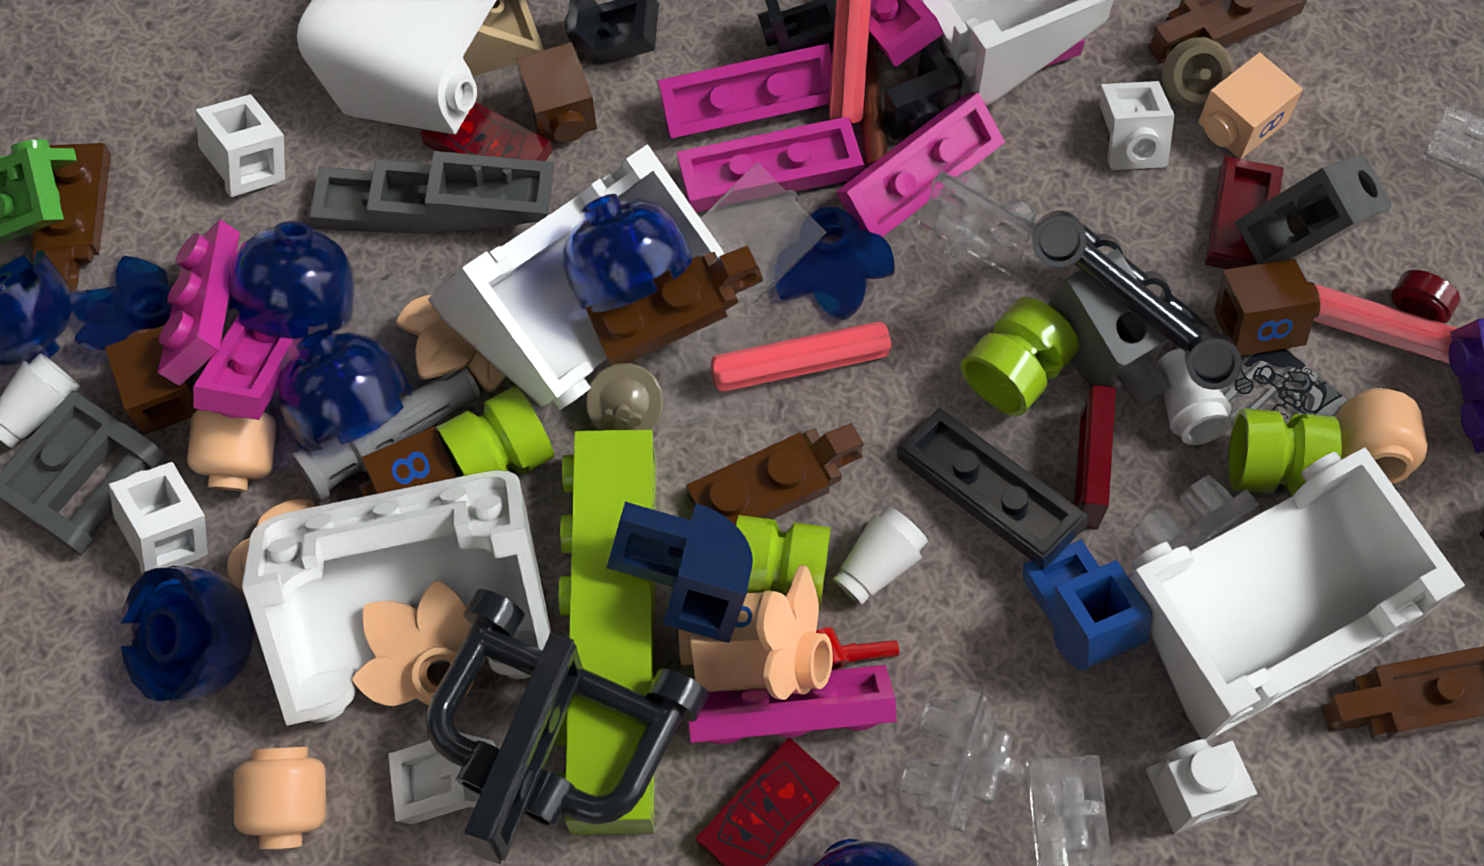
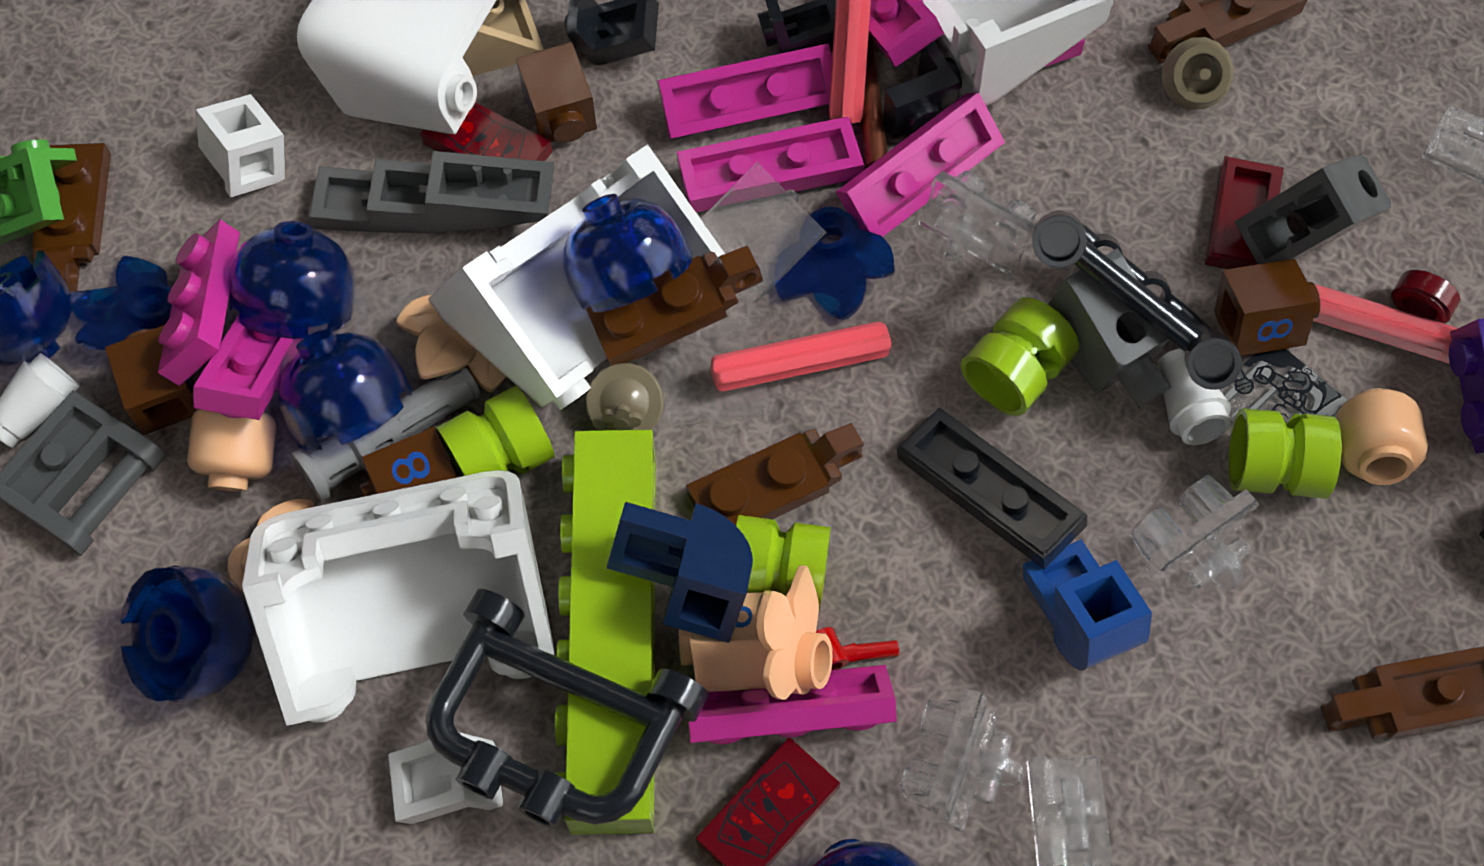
white brick [109,462,208,579] -> none
light nougat head [233,747,326,849] -> none
light nougat plate [352,580,474,706] -> none
black tile [464,632,584,865] -> none
white cone [833,507,928,605] -> none
dark red tile [1074,385,1116,529] -> none
white bracket [1099,81,1174,170] -> none
white windscreen [1130,447,1465,741] -> none
white brick [1146,739,1258,834] -> none
light nougat brick [1198,52,1303,159] -> none

